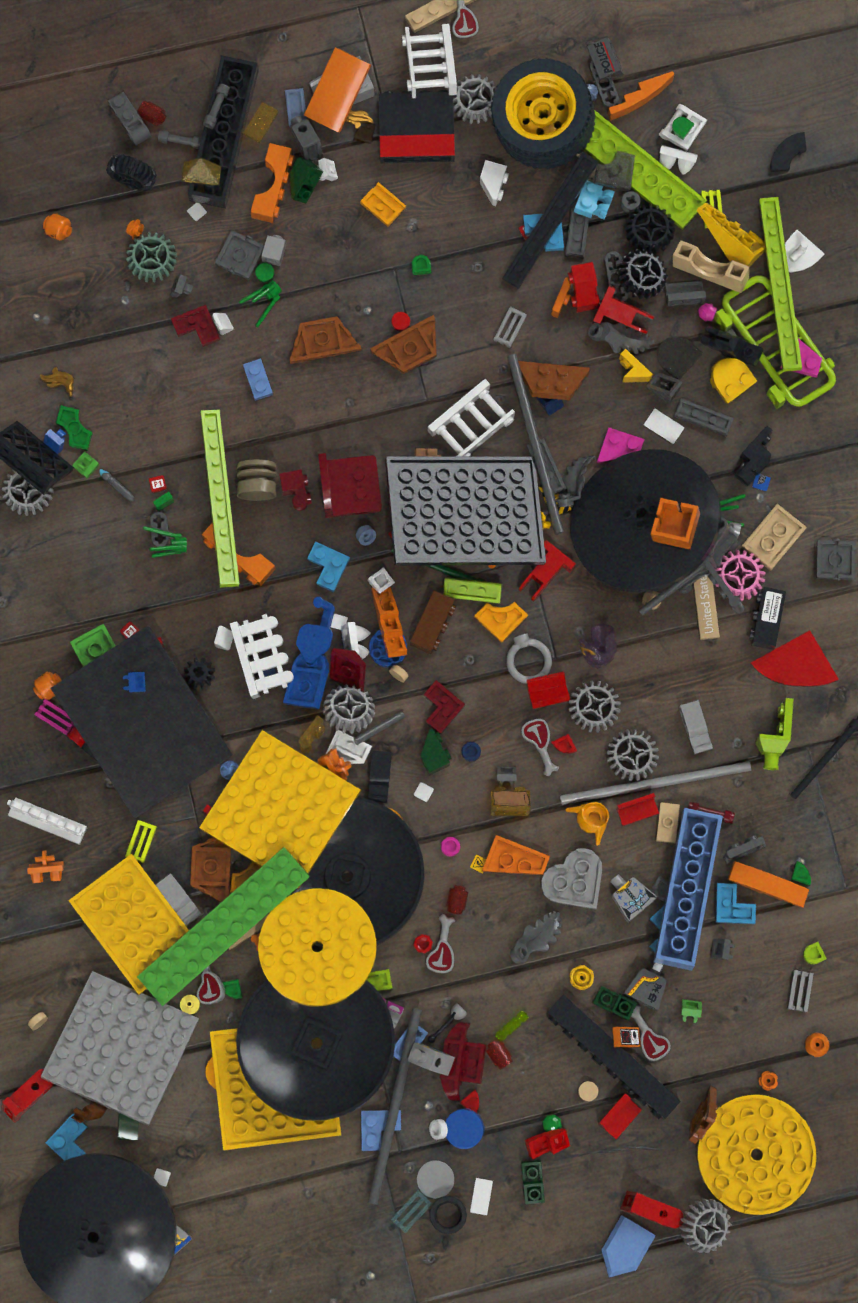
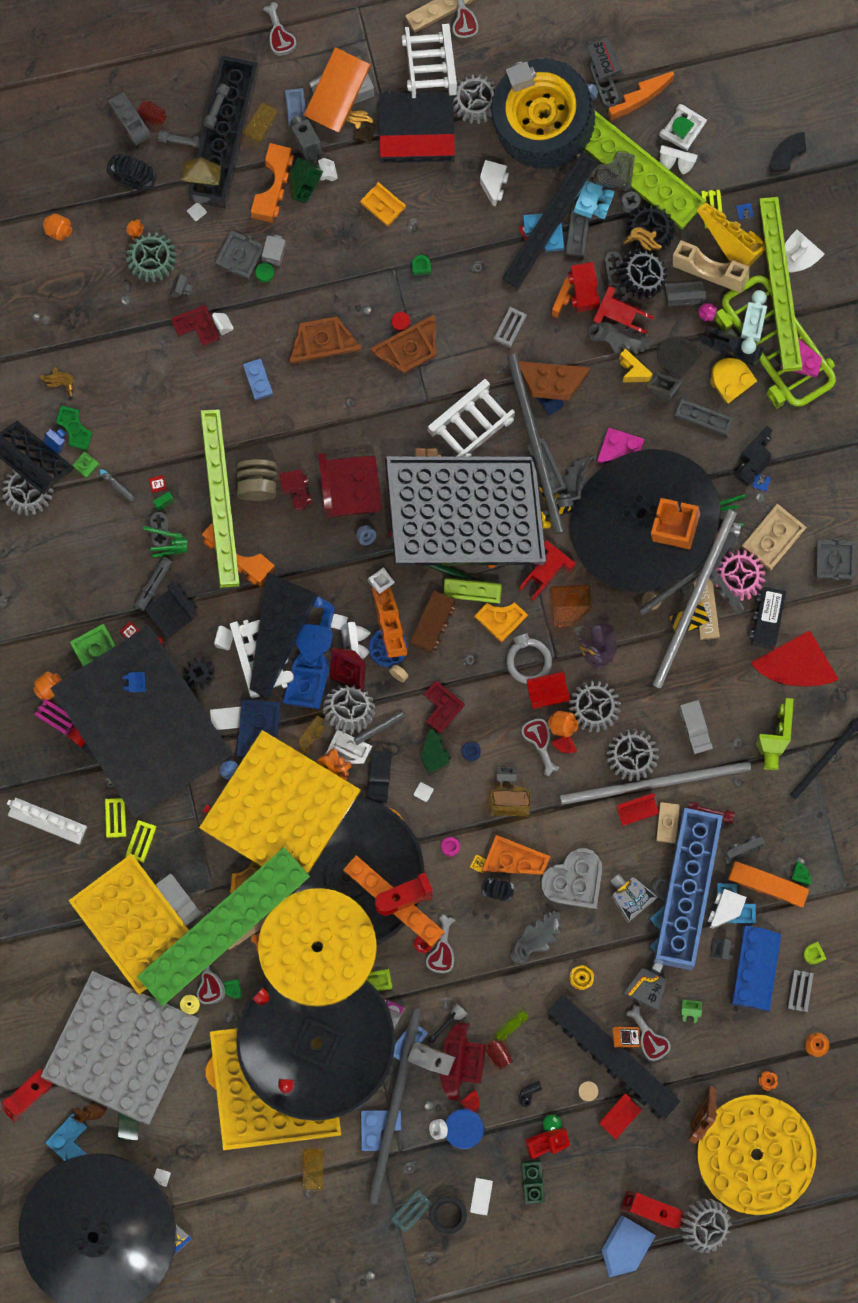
orange hips [27,850,64,883] -> none
tan tile [28,1012,48,1030] -> none
dark orange wing [190,837,231,902] -> none
green plant [239,280,282,327] -> none
dark azure plate [307,541,350,592] -> none
light grey sticker [417,1160,454,1199] -> none
clear red brick [446,885,469,915] -> none
light orange piece [566,802,609,846] -> none
dark green slope [592,986,637,1021] -> none
white sticker [644,409,685,444] -> none
none -> neon yellow tile [105,798,126,838]
none -> dark grey pin [134,557,173,612]
none -> black bracket [146,582,198,637]
none -> white sticker [210,707,241,730]
none -> dark blue plate [237,699,281,758]
none -> black wing [249,573,318,698]
none -> red hinge [252,988,270,1005]
none -> light grey piece [263,2,297,56]
none -> red hinge [278,1079,295,1093]
none -> clear yellow slope [303,1149,324,1190]
none -> orange plate [343,855,445,947]
none -> red piece [375,873,433,916]
none -> black gear [481,877,514,902]
none -> light grey brick [506,62,536,92]
none -> black arm [518,1081,542,1107]
none -> orange head [548,711,578,737]
none -> clear orange slope [552,585,592,627]
none -> pearl gold piece [623,227,662,251]
none -> light grey piece [652,509,737,688]
none -> sticker [669,603,710,632]
none -> white slope [708,889,747,929]
none -> blue slope [731,925,782,1011]
none -> blue sticker [736,203,754,220]
none -> light aqua plate [741,290,767,354]

